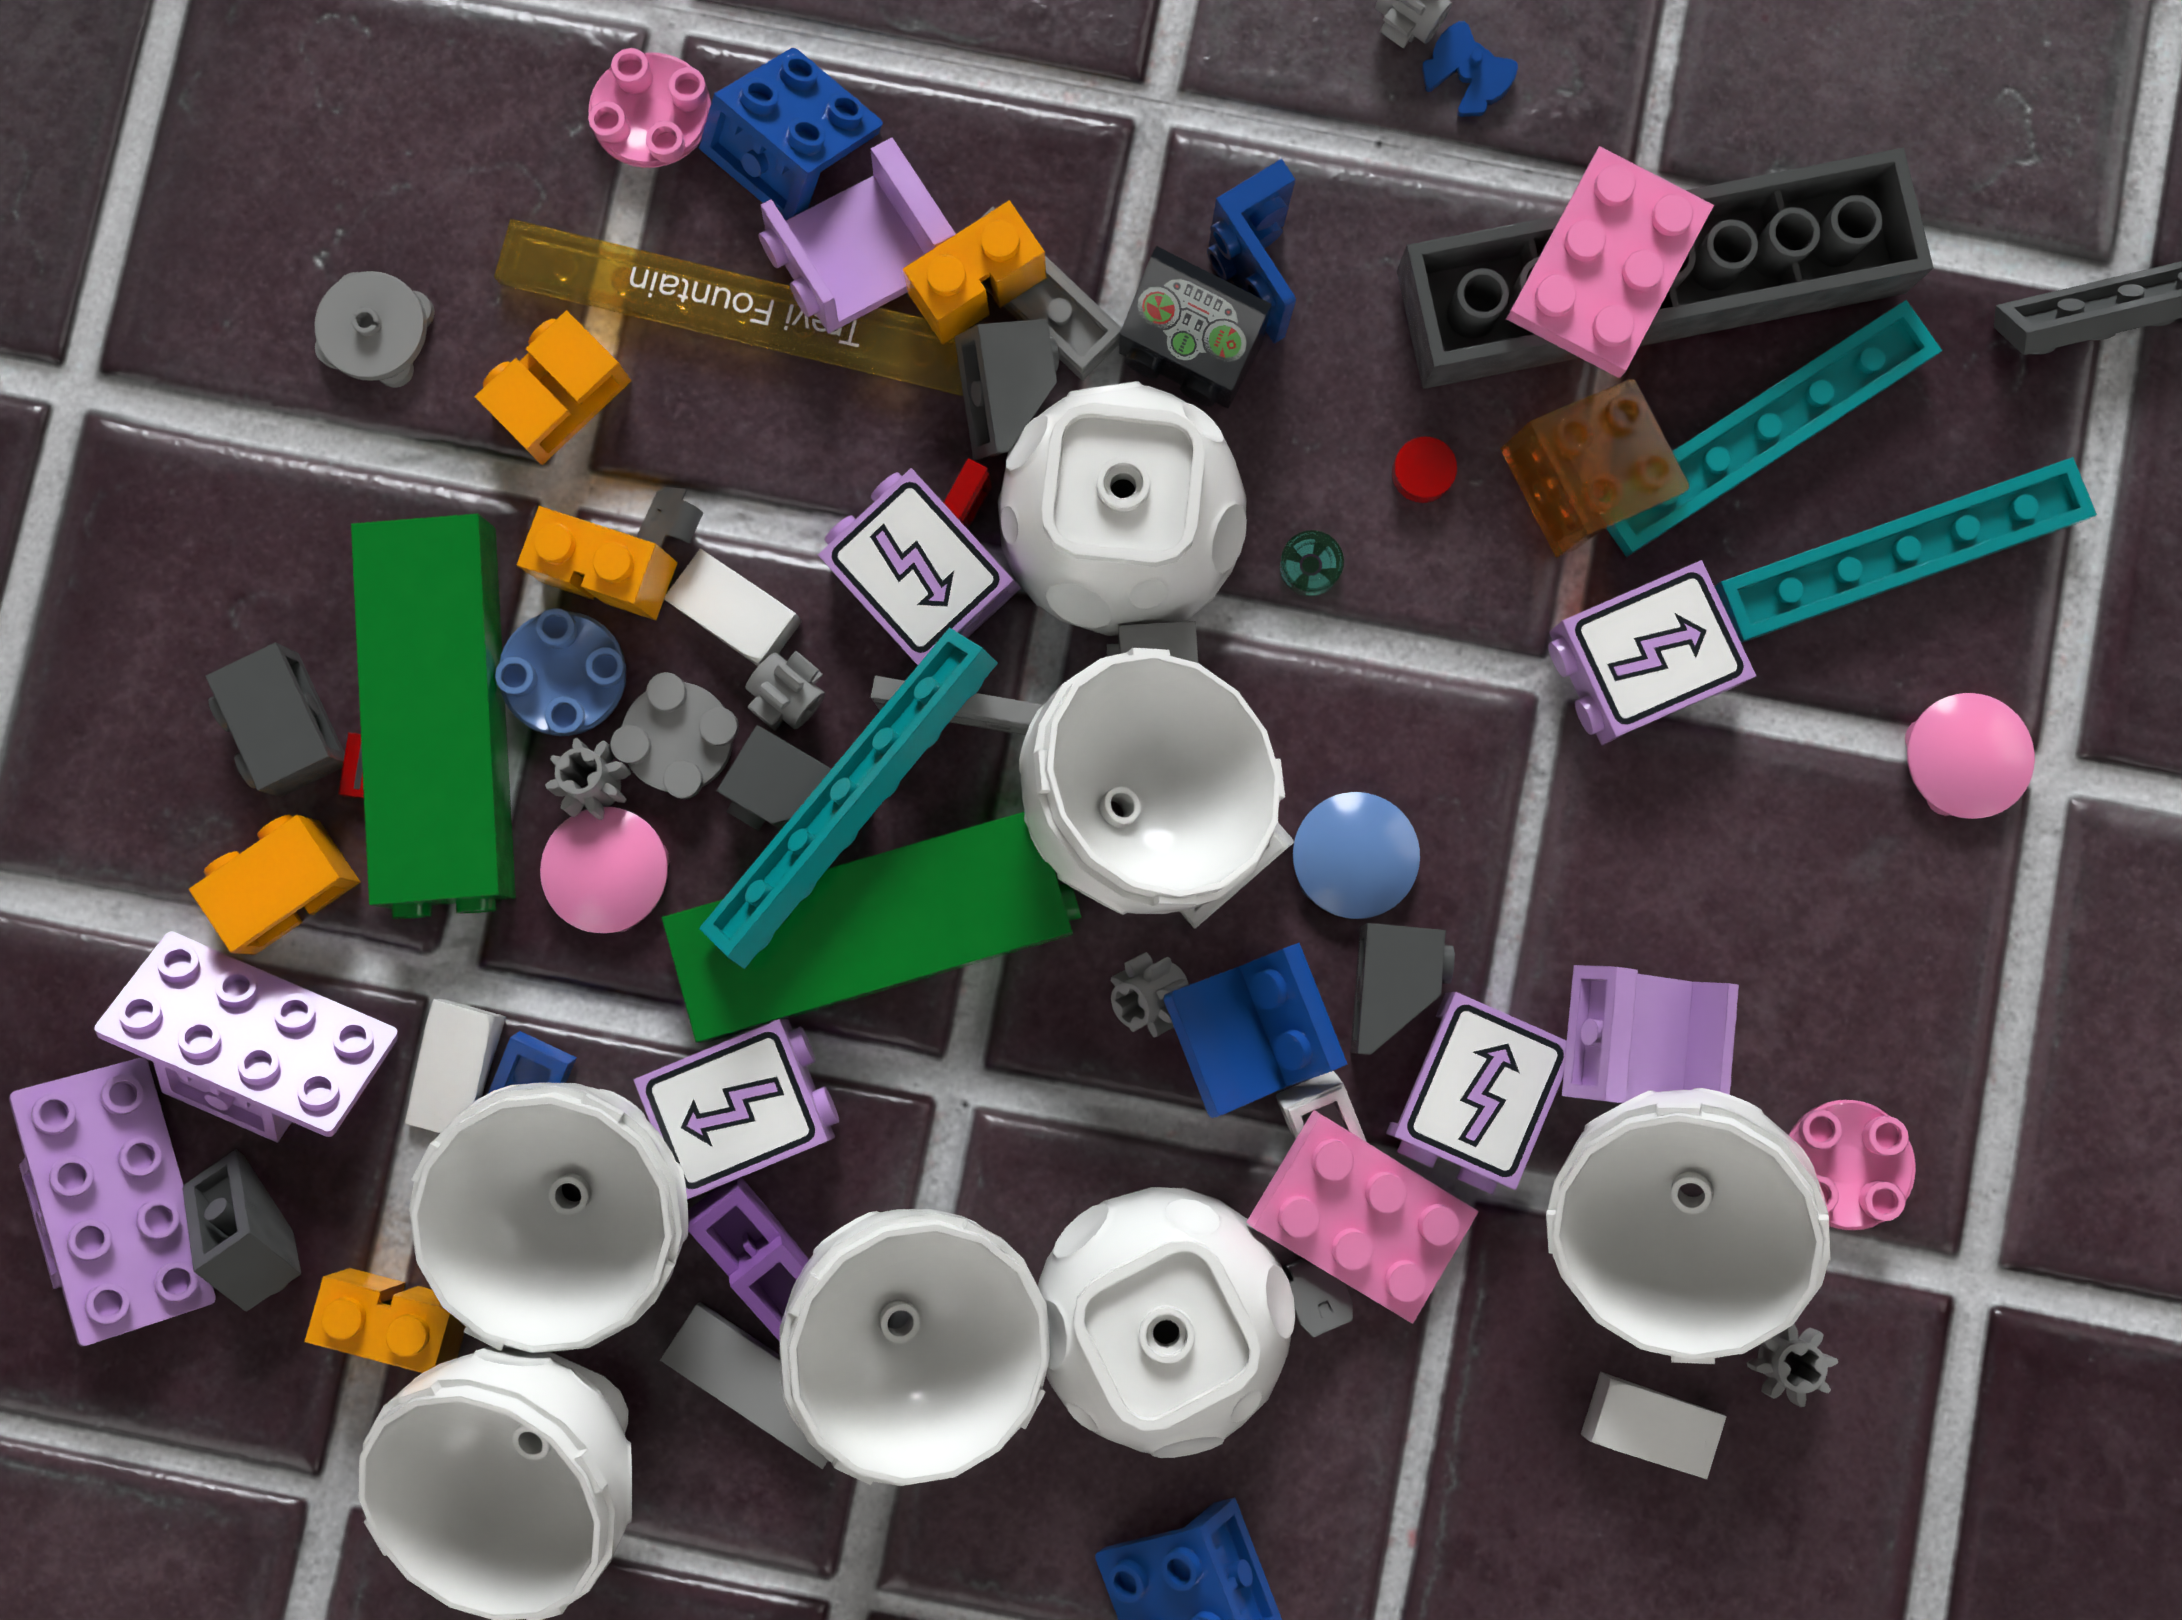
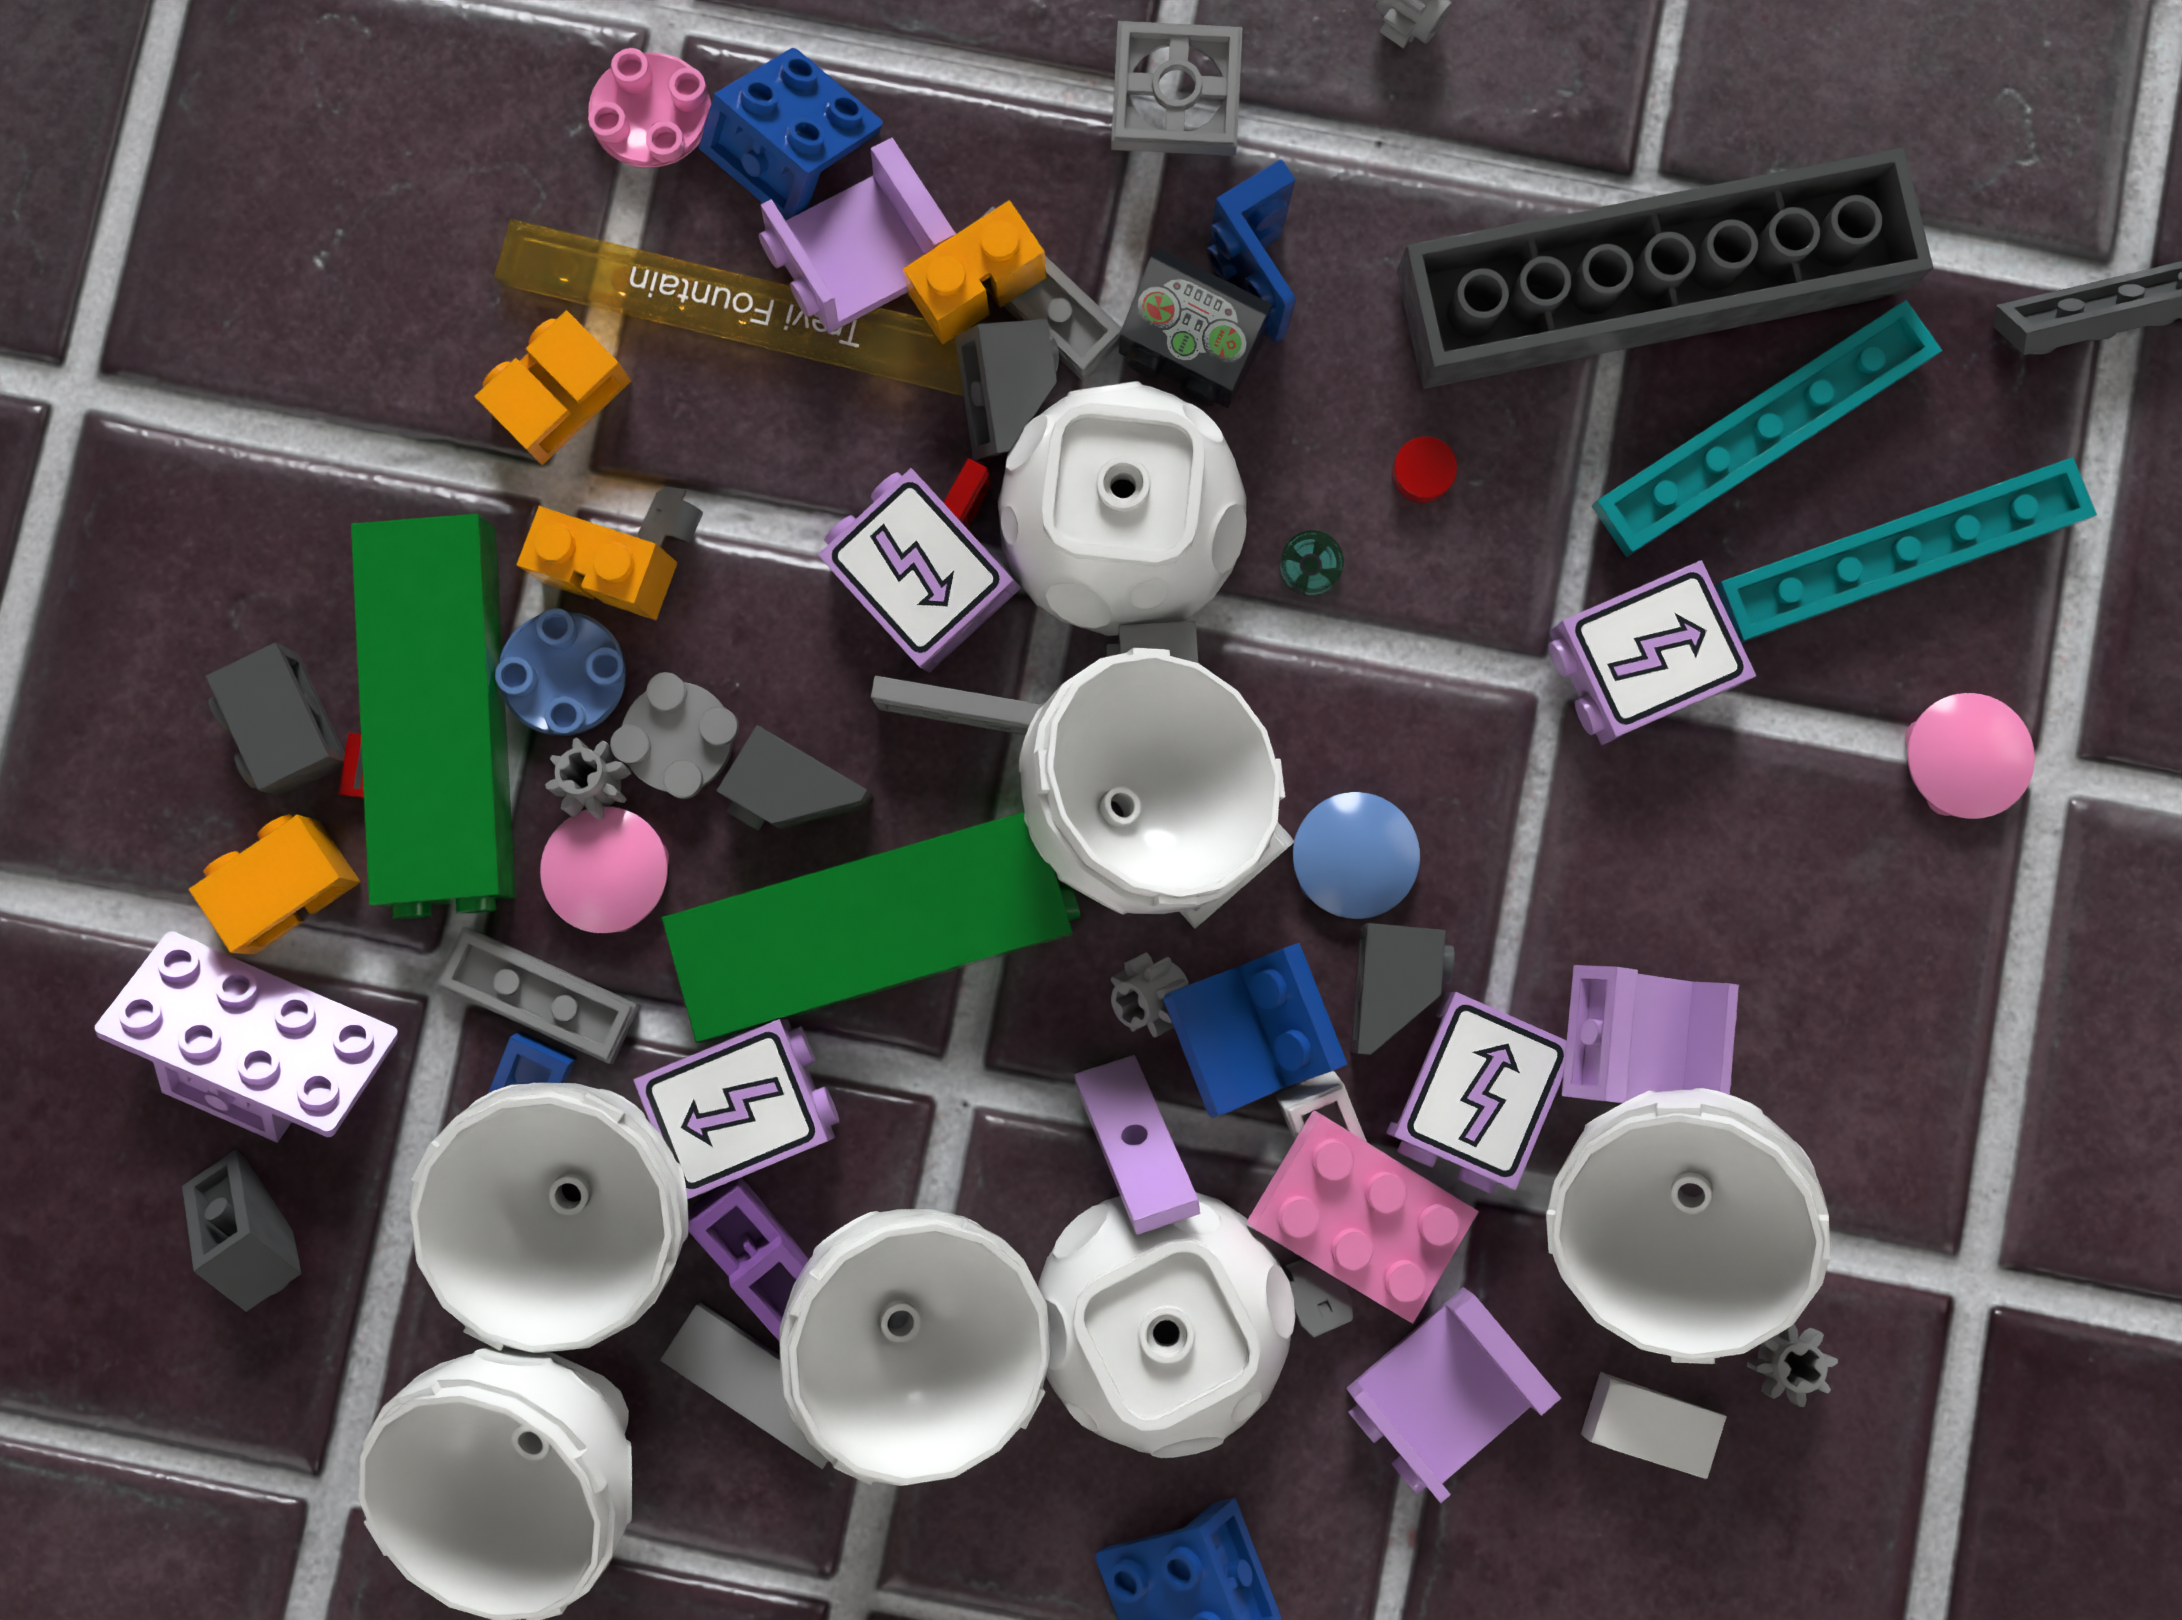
lavender bracket [9,1058,216,1346] -> none
light orange piece [304,1268,465,1373] -> none
light grey piece [315,271,435,388] -> none
white slope [405,999,506,1133] -> none
white slope [664,549,802,666] -> none
teal plate [699,627,998,969] -> none
light grey gear [745,651,825,731] -> none
blue piece [1422,21,1518,117] -> none
clear orange bracket [1500,379,1689,558] -> none
bright pink plate [1506,146,1714,378] -> none
bright pink dish [1789,1100,1916,1230] -> none
none -> light grey tile [436,927,641,1064]
none -> lavender tile [1074,1055,1201,1235]
none -> light grey piece [1111,21,1243,156]
none -> lavender panel [1346,1287,1561,1503]

